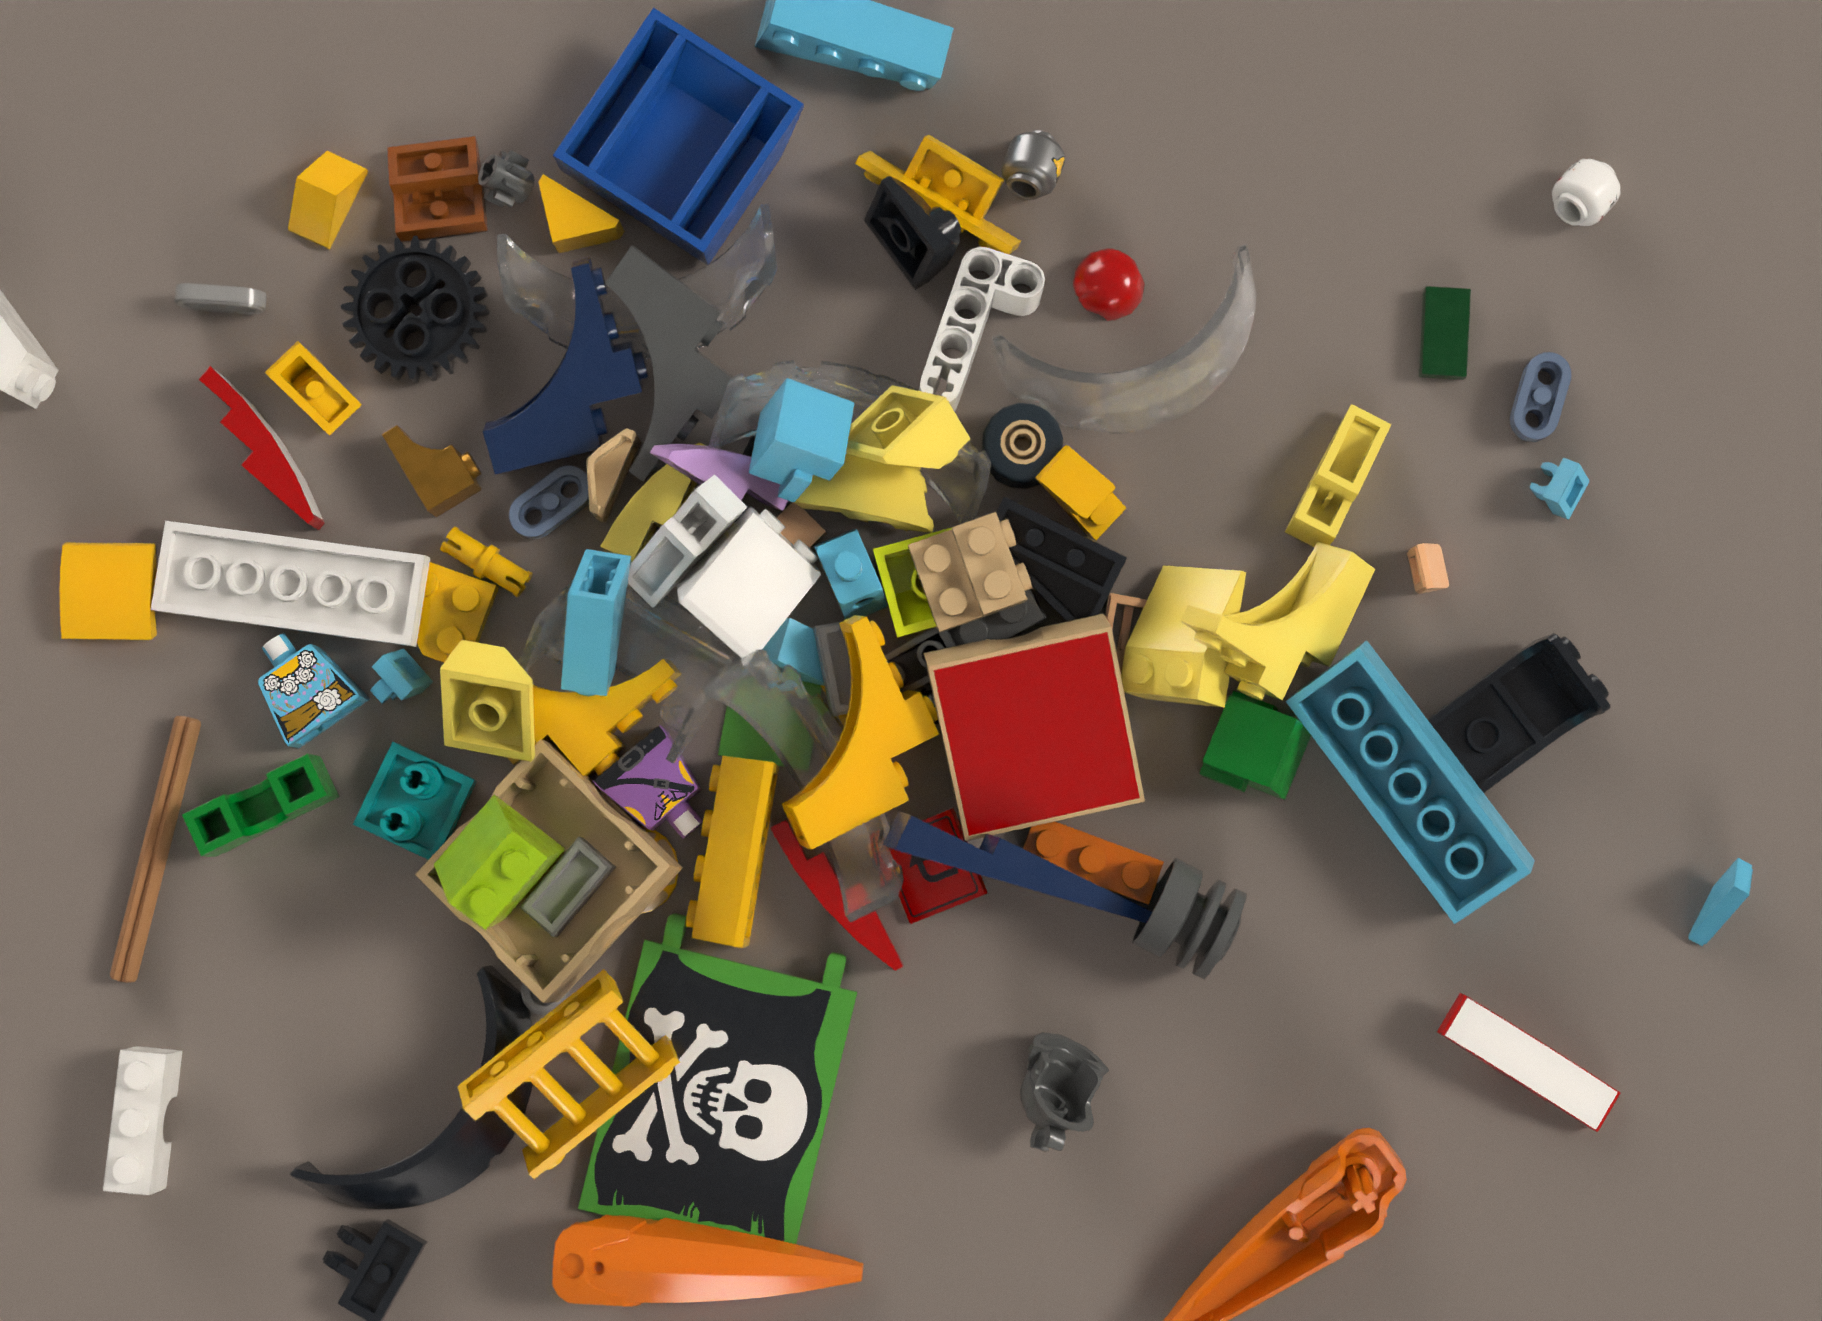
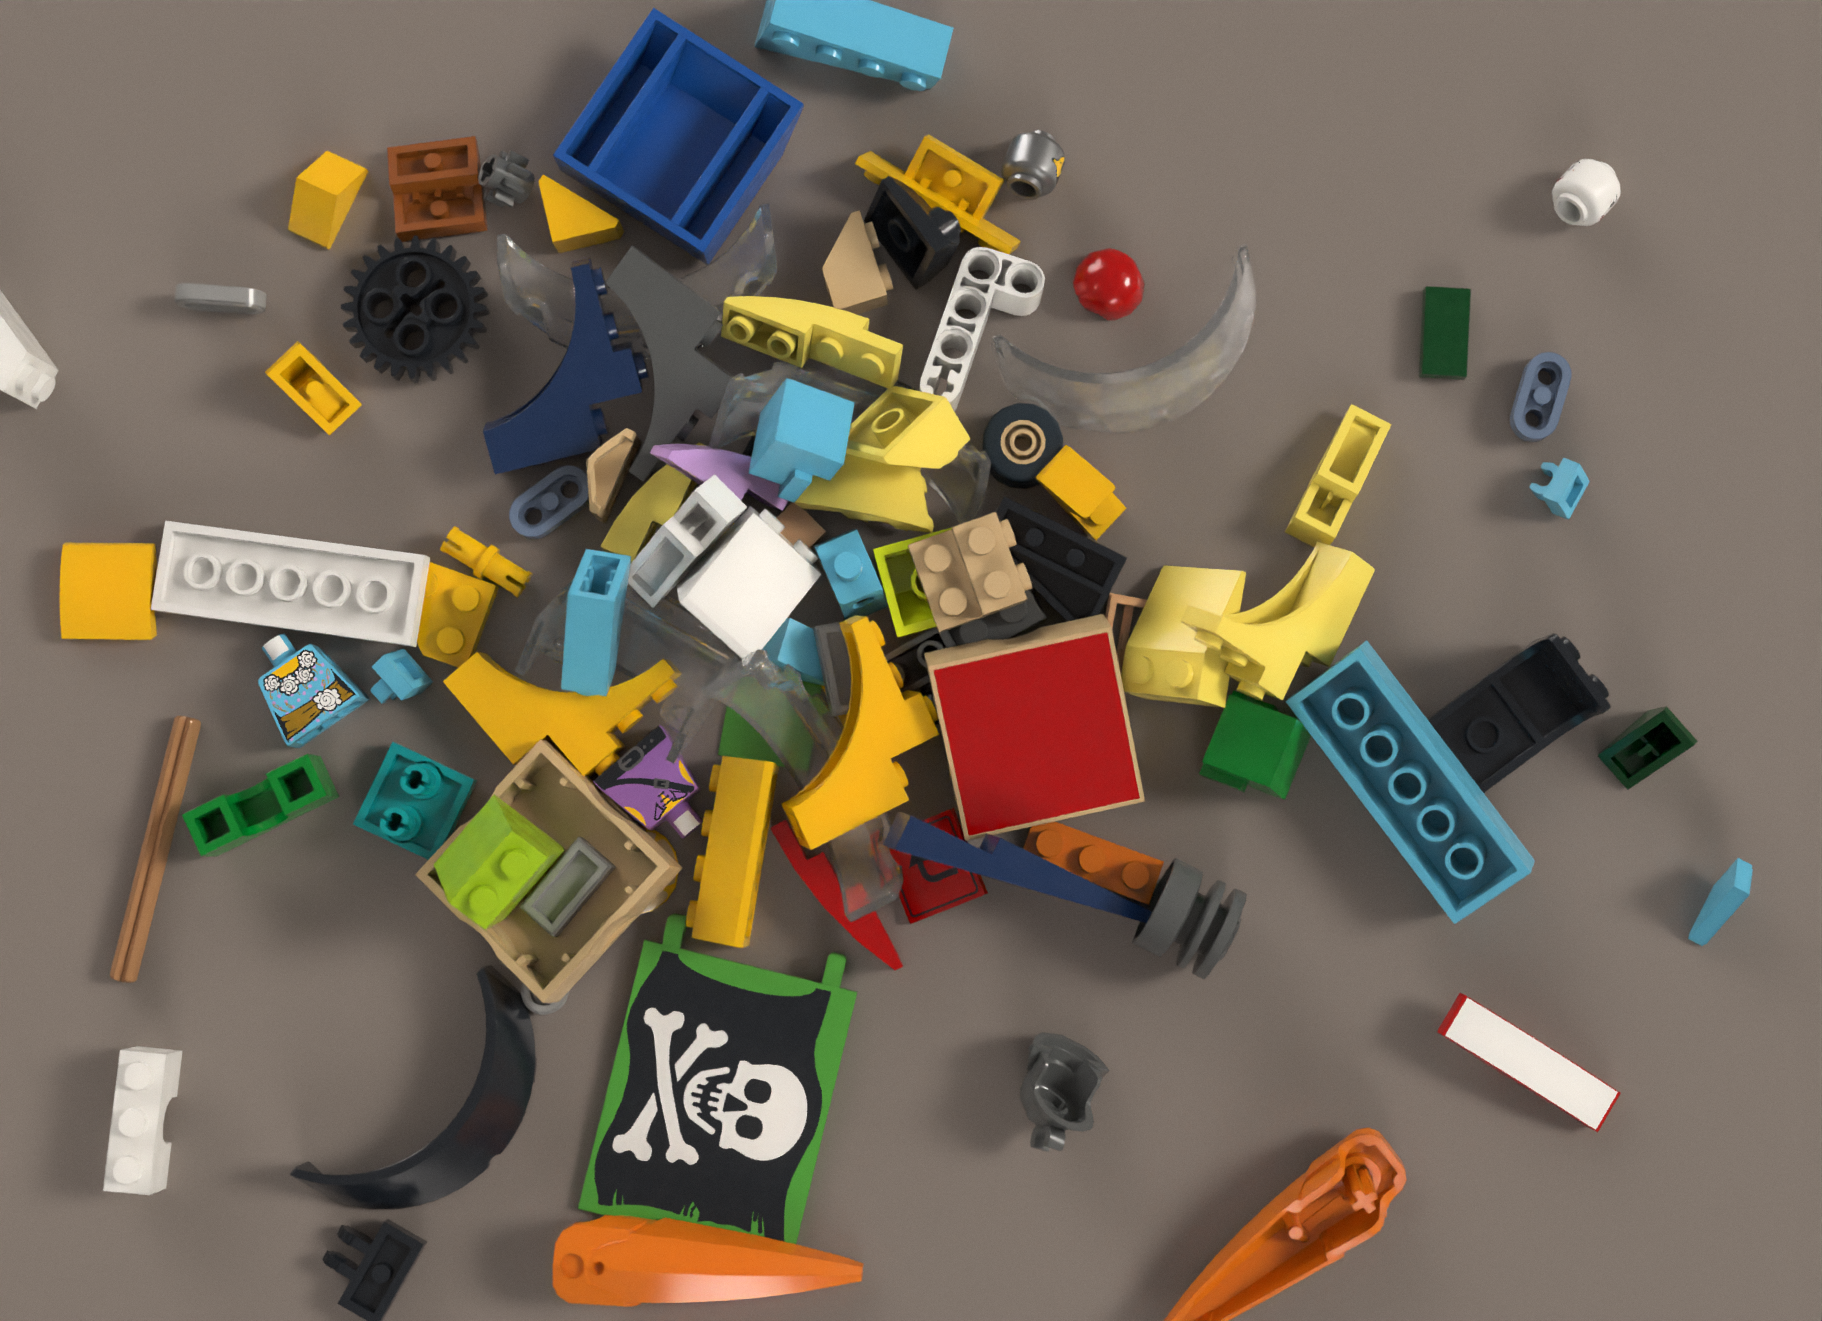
red slope [198,366,325,530] -> none
pearl gold arch [382,425,482,517] -> none
light yellow slope [440,640,535,762] -> none
yellow fence [458,969,680,1179] -> none
light nougat slope [1407,543,1449,594] -> none
none -> light yellow slope [721,296,903,389]
none -> tan slope [822,210,893,314]
none -> dark green slope [1598,706,1697,790]

